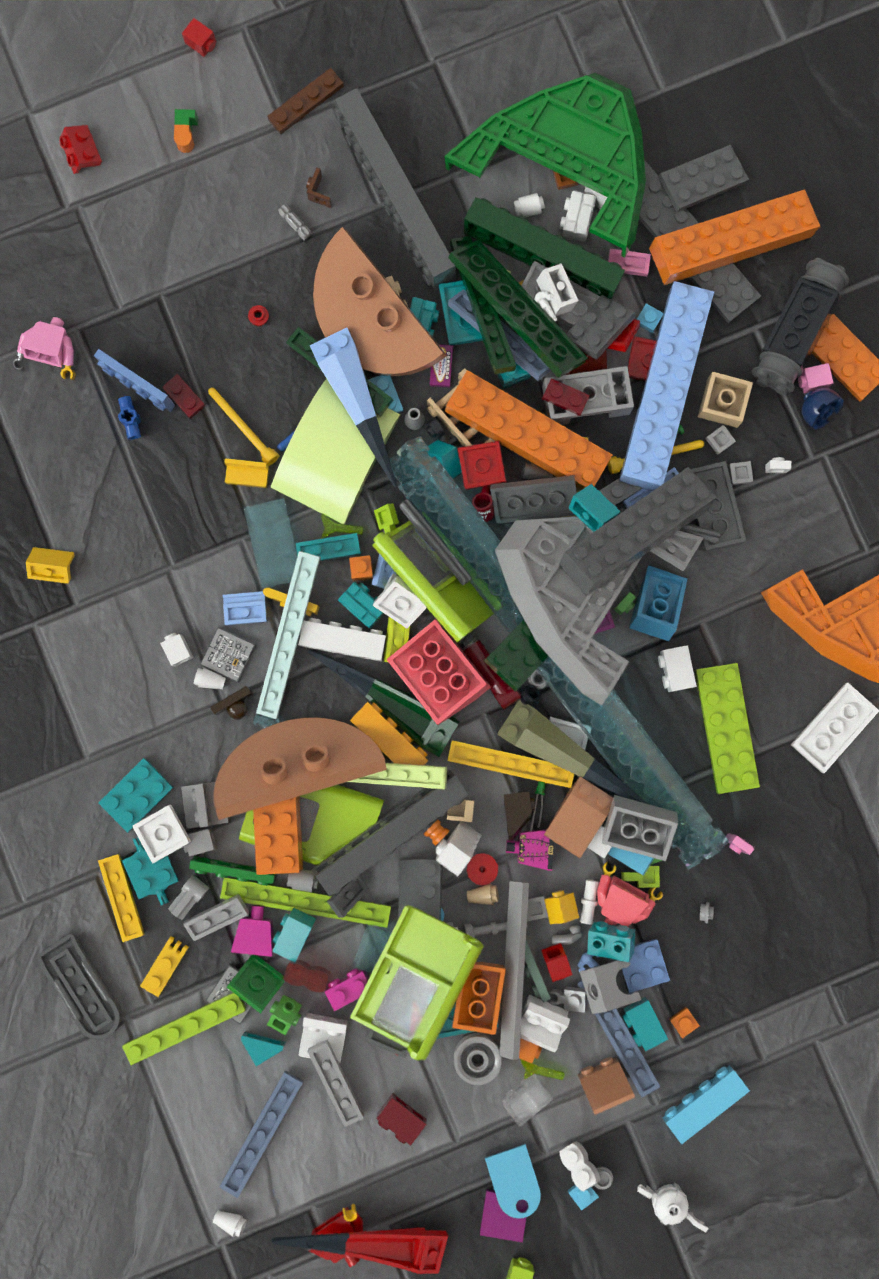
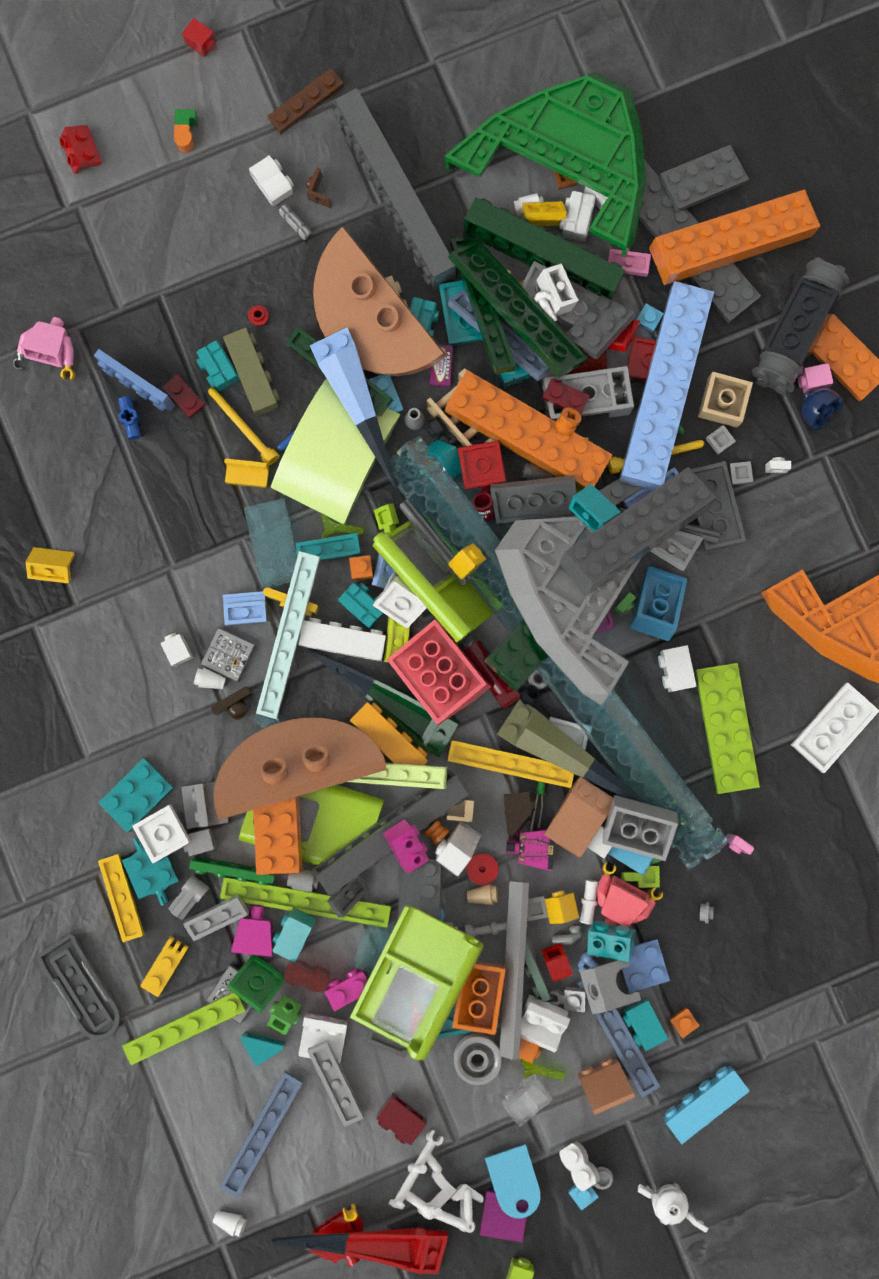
none -> teal brick [196,340,240,391]
none -> olive brick [223,328,280,417]
none -> white brick [249,156,294,207]
none -> dark pink brick [383,819,429,874]
none -> white piece [389,1130,483,1233]
none -> yellow brick [448,543,486,580]
none -> yellow panel [521,201,567,226]
none -> orange wheel [555,408,581,435]

